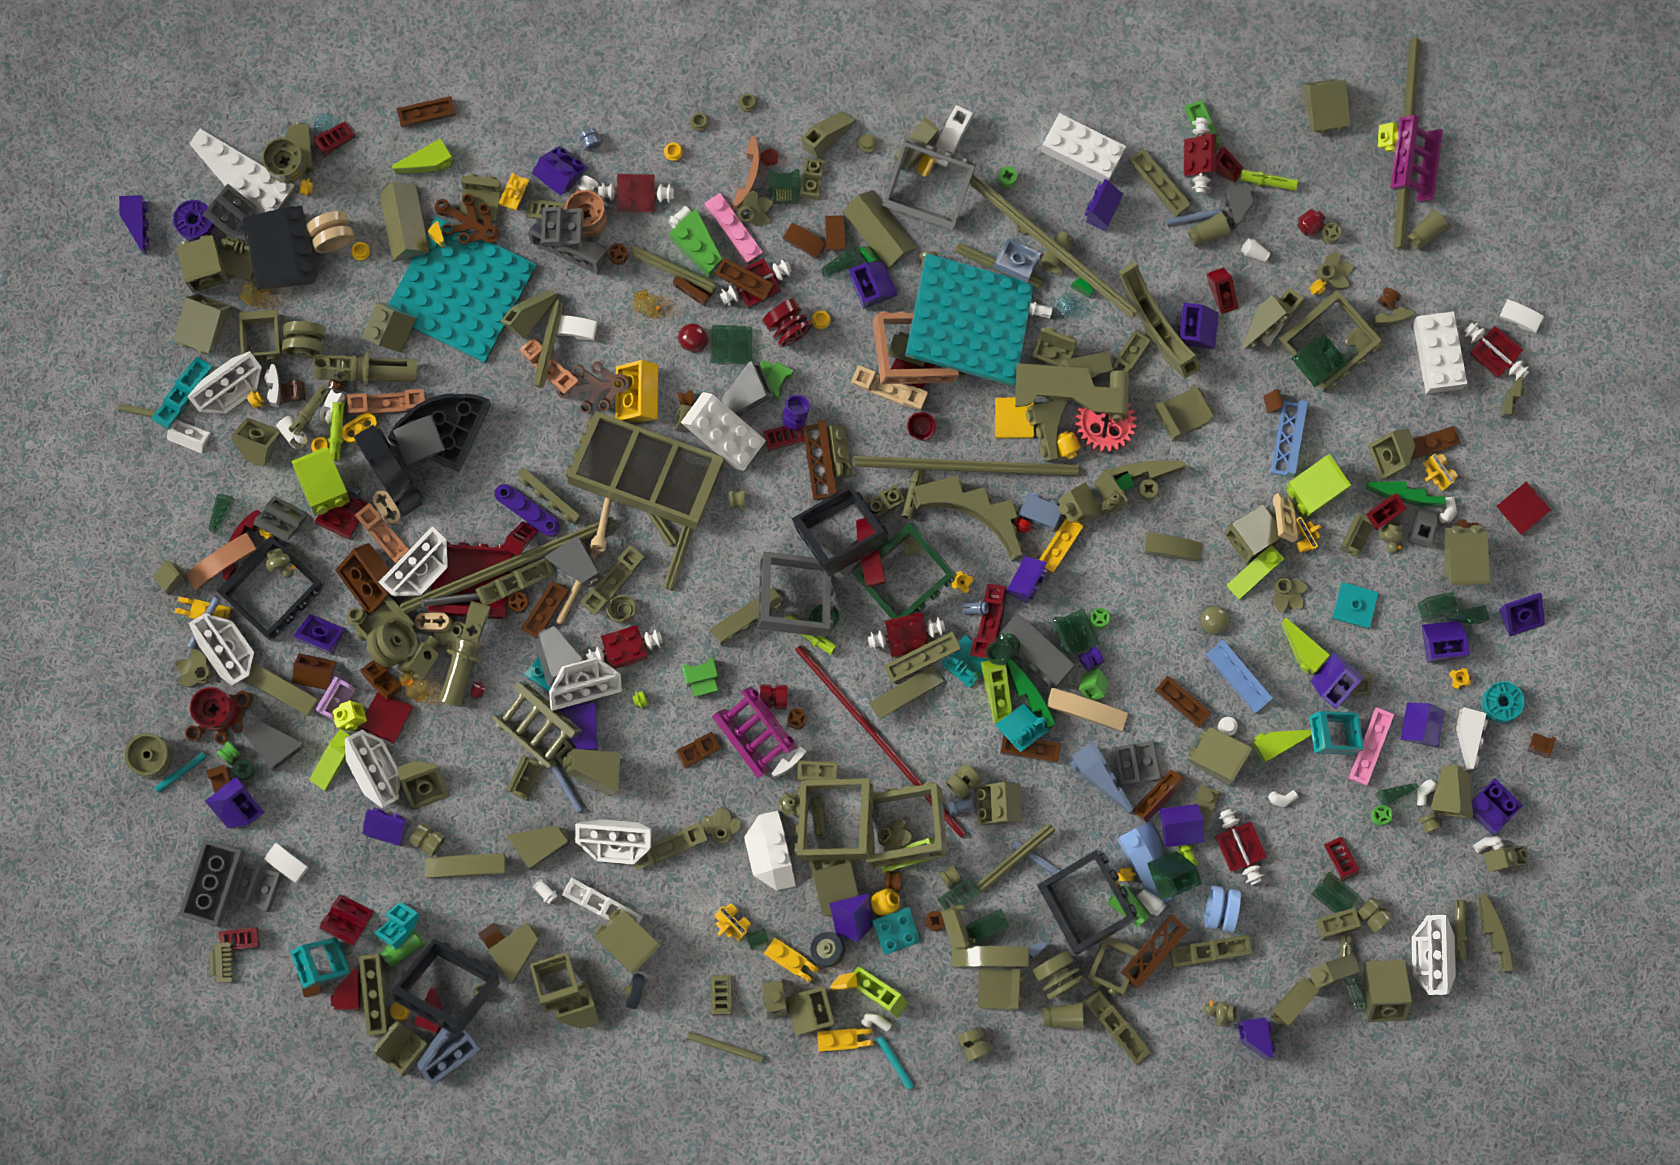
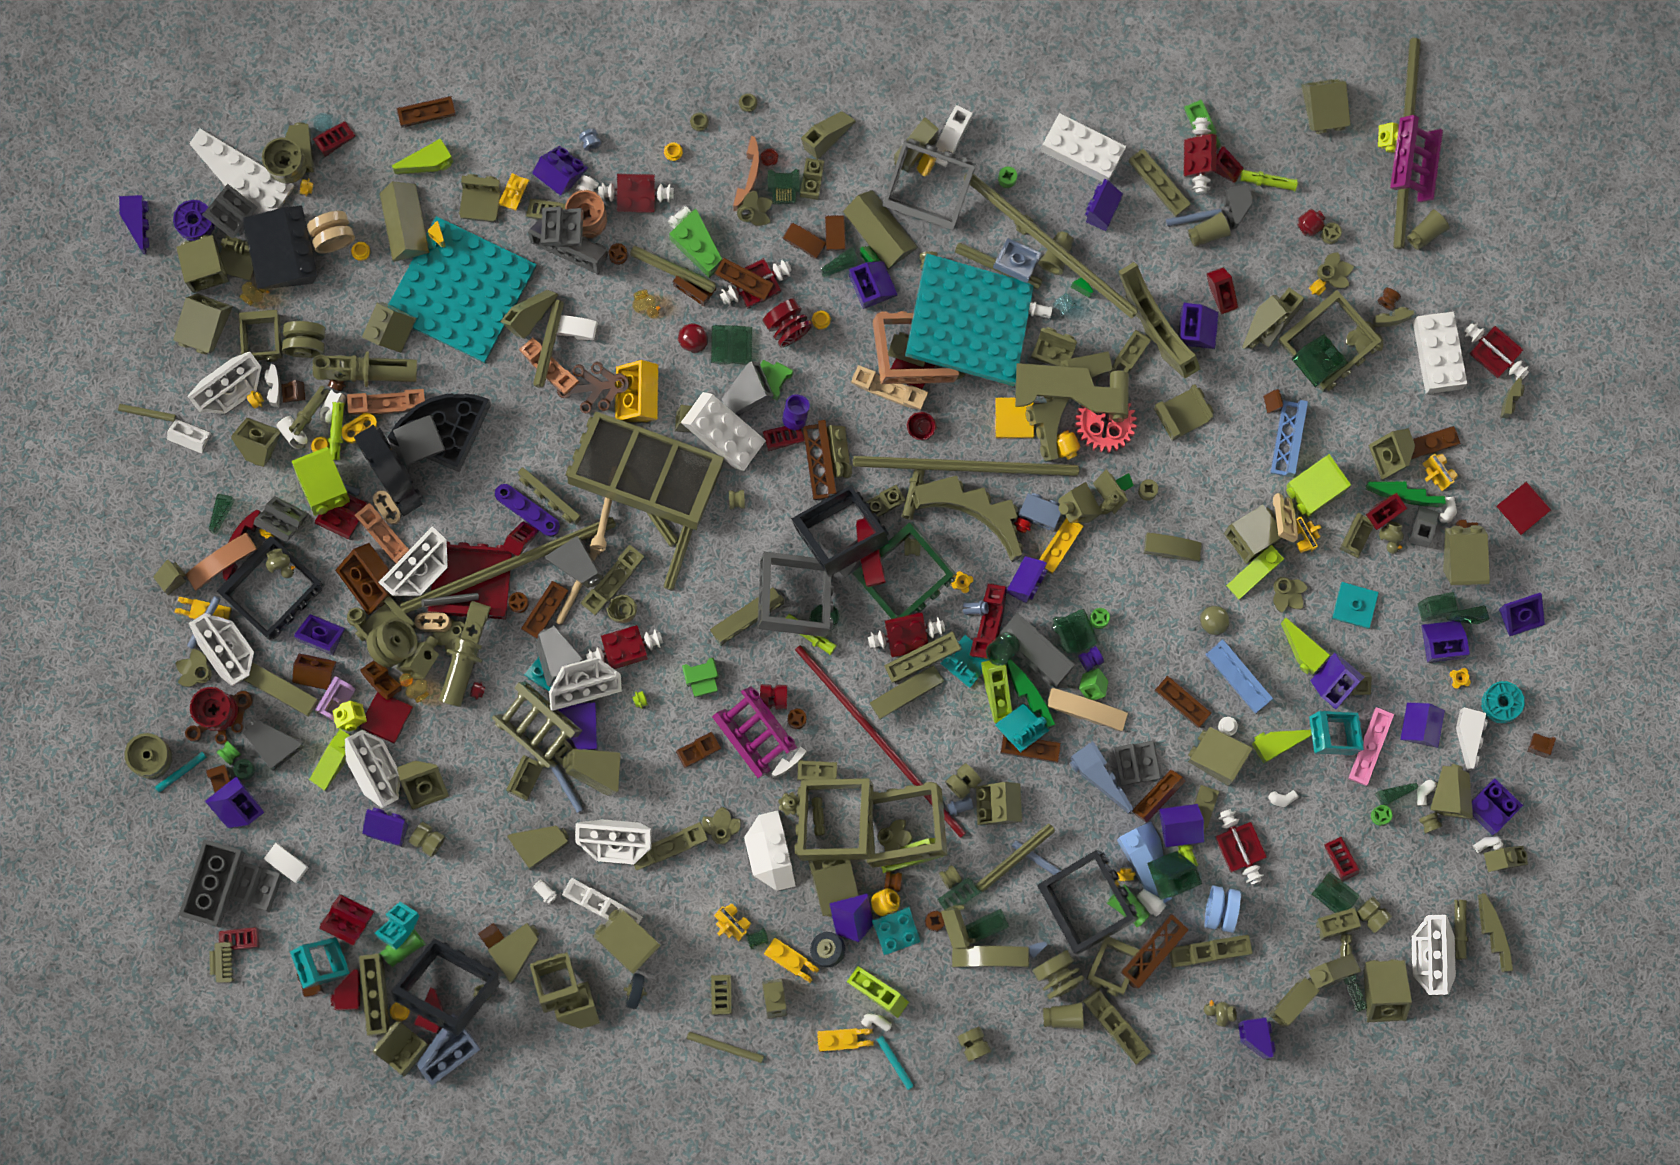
teal slope [152,357,212,429] -> none
olive slope [425,853,506,878] -> none
reddish brown plant [435,194,500,246] -> none
olive slope [475,557,555,605] -> none
reddish brown wheel [677,389,695,406] -> none
bright pink plate [705,193,763,264] -> none
olive slope [786,986,835,1036] -> none
yellow slope [830,972,858,990] -> none
olive plate [858,134,877,153] -> none
olive bracket [977,969,1023,1010] -> none
olive slope [1108,460,1186,480] -> none
white cone [1241,238,1270,262] -> none
white slope [1500,300,1544,333] -> none

